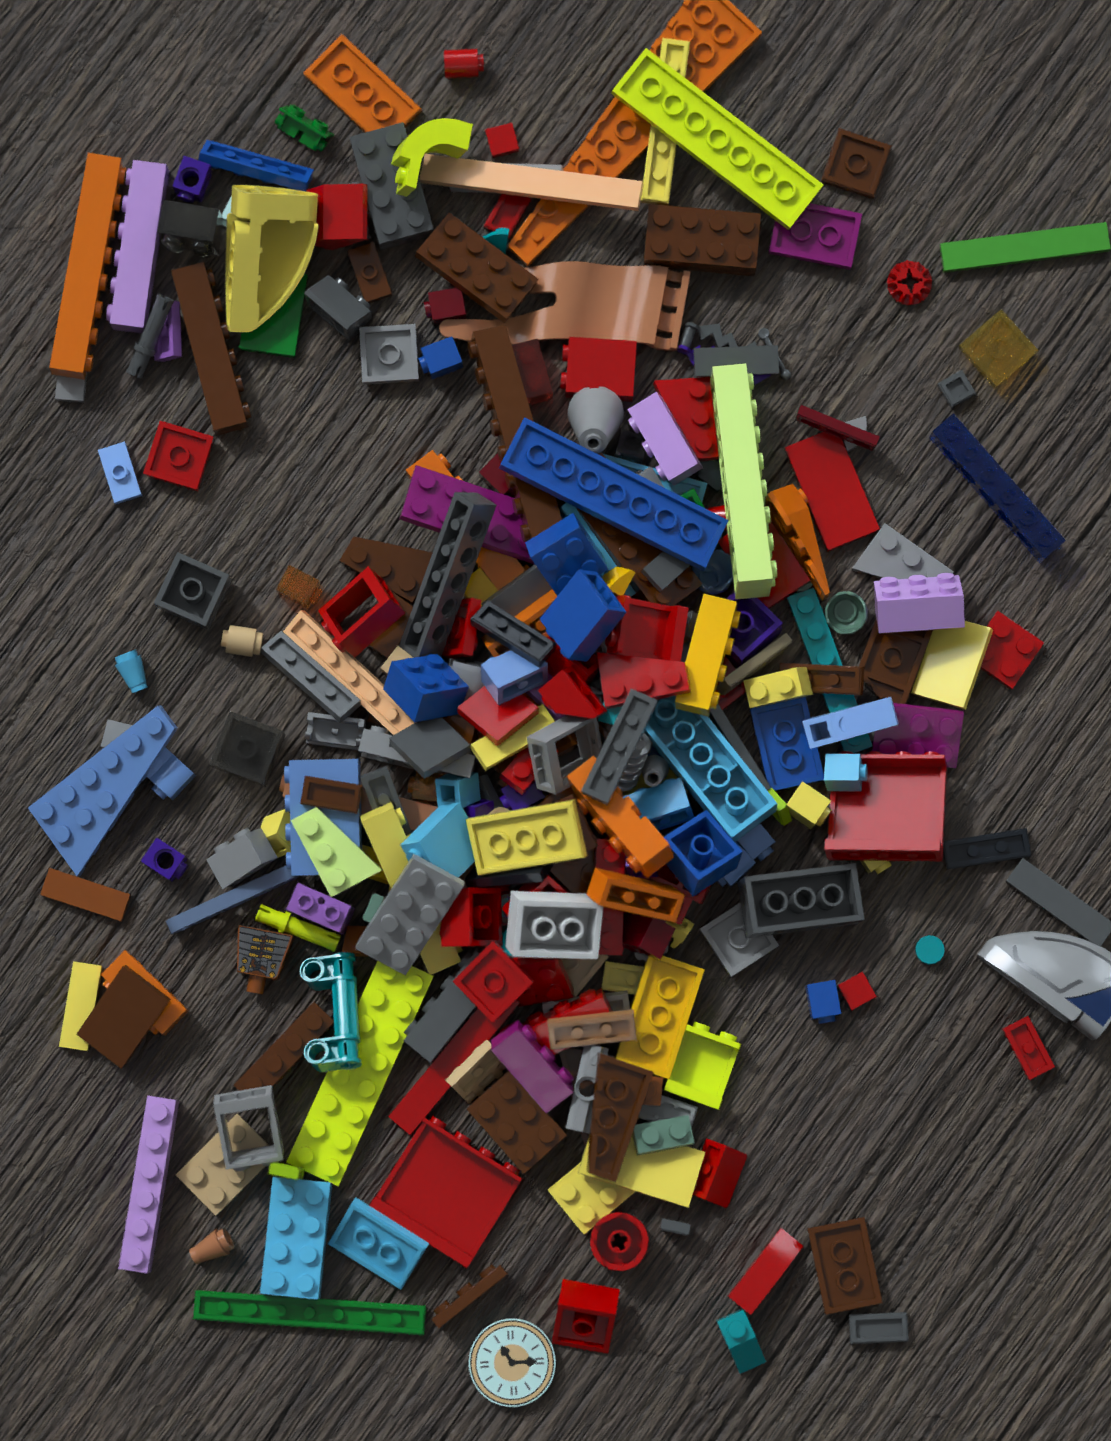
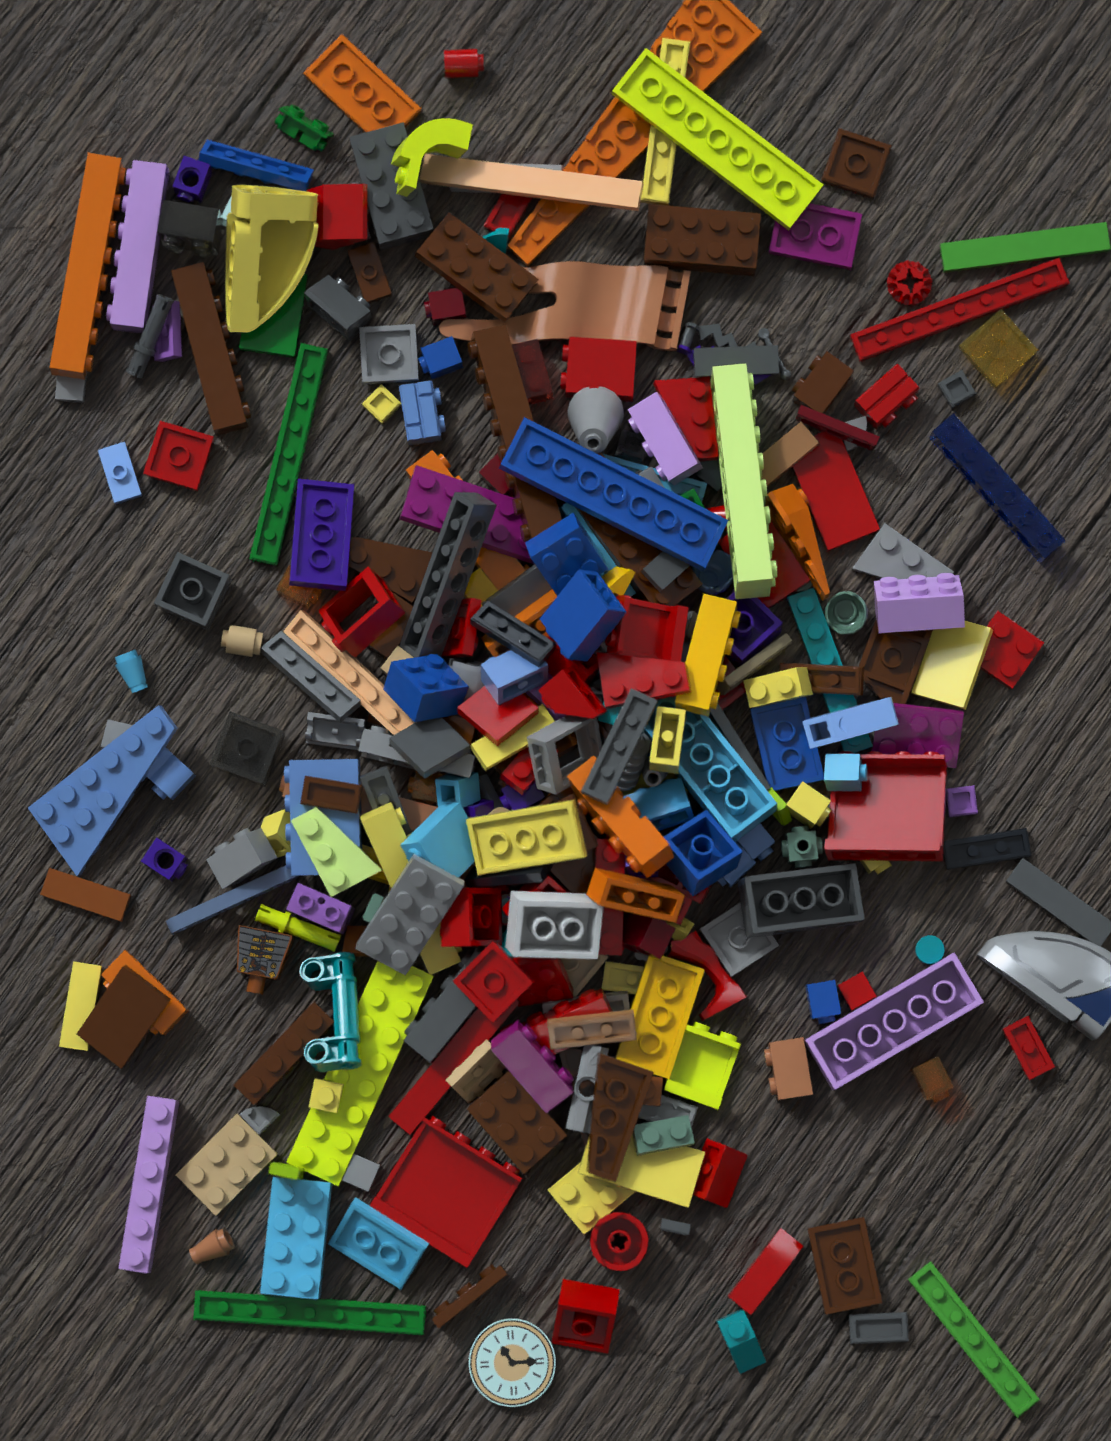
light grey window [214,1085,284,1171] -> none
red tile [485,123,519,158] -> none
none -> light grey tile [239,1106,280,1135]
none -> green tile [249,343,329,567]
none -> dark purple plate [289,479,354,591]
none -> light yellow plate [309,1078,344,1113]
none -> light grey tile [342,1154,380,1192]
none -> light yellow tile [362,384,402,425]
none -> medium blue brick [399,381,446,445]
none -> light yellow brick [649,706,686,774]
none -> red animal [667,930,747,1021]
none -> medium nougat tile [761,421,820,488]
none -> nougat brick [764,1037,813,1100]
none -> sand green brick [781,826,823,868]
none -> reddish brown brick [792,351,854,414]
none -> lavender brick [804,953,984,1091]
none -> red tile [850,258,1069,362]
none -> red brick [854,364,920,429]
none -> bright green tile [908,1261,1040,1418]
none -> clear orange brick [910,1056,954,1103]
none -> medium lavender tile [946,785,978,818]

